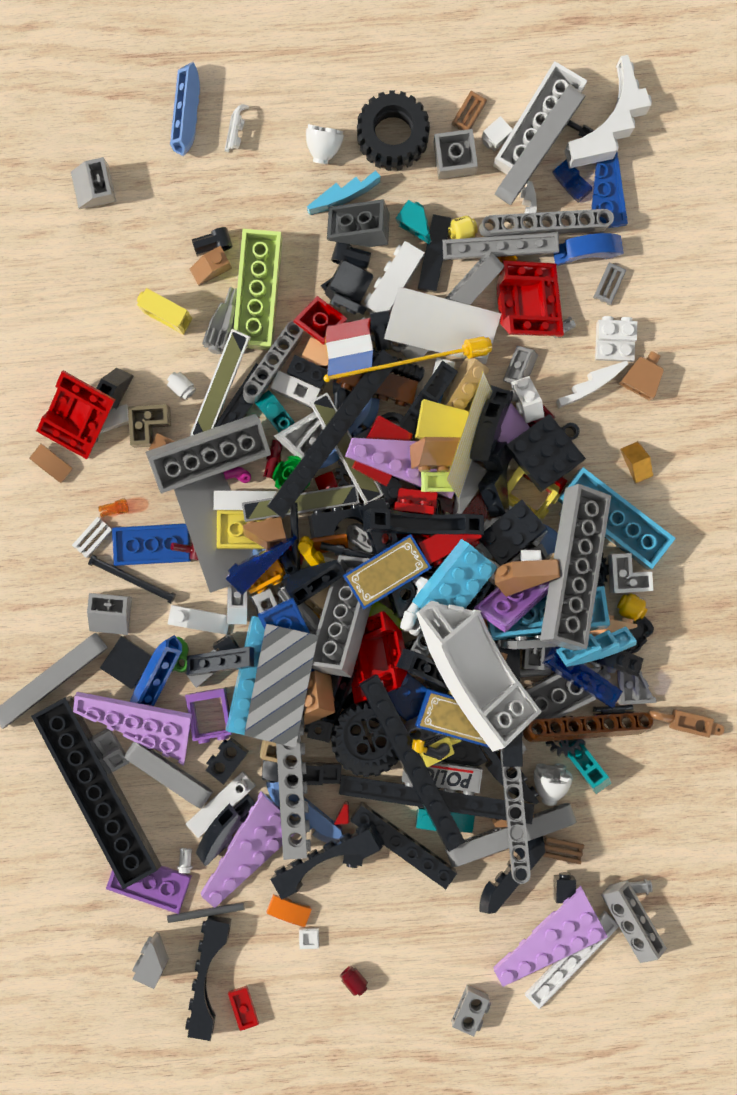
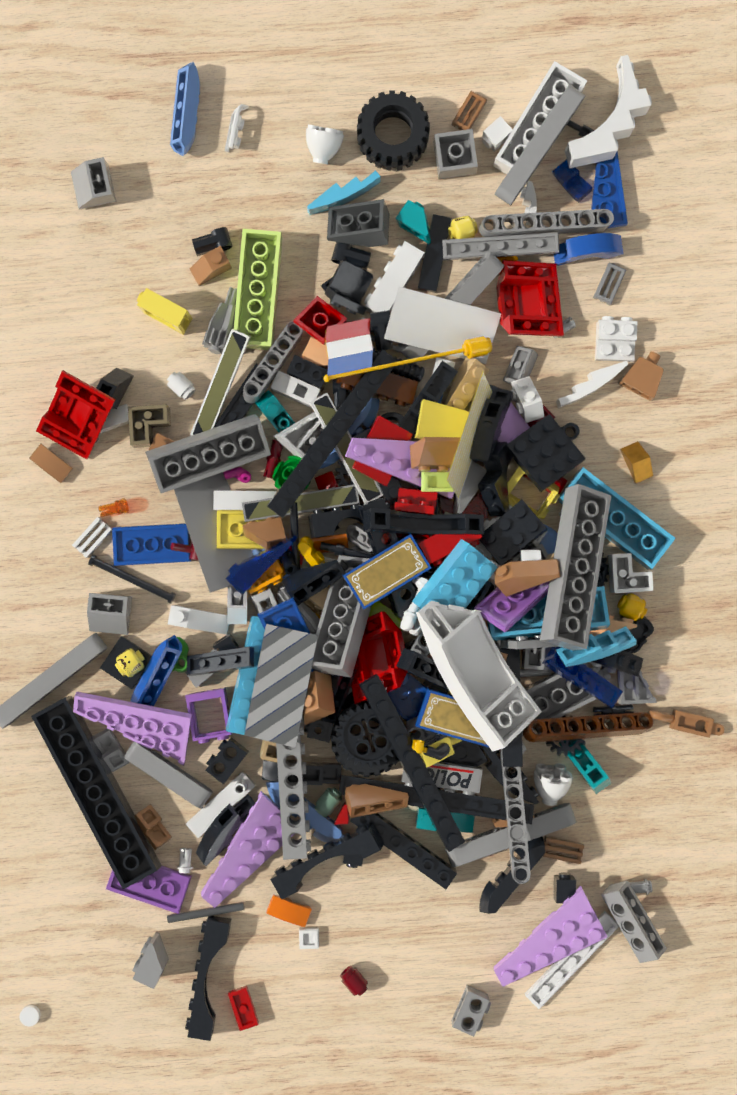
none -> white tile [19,1005,41,1027]
none -> light yellow head [115,648,145,677]
none -> medium nougat slope [135,804,172,850]
none -> sand green brick [314,788,342,817]
none -> medium nougat slope [345,784,409,818]

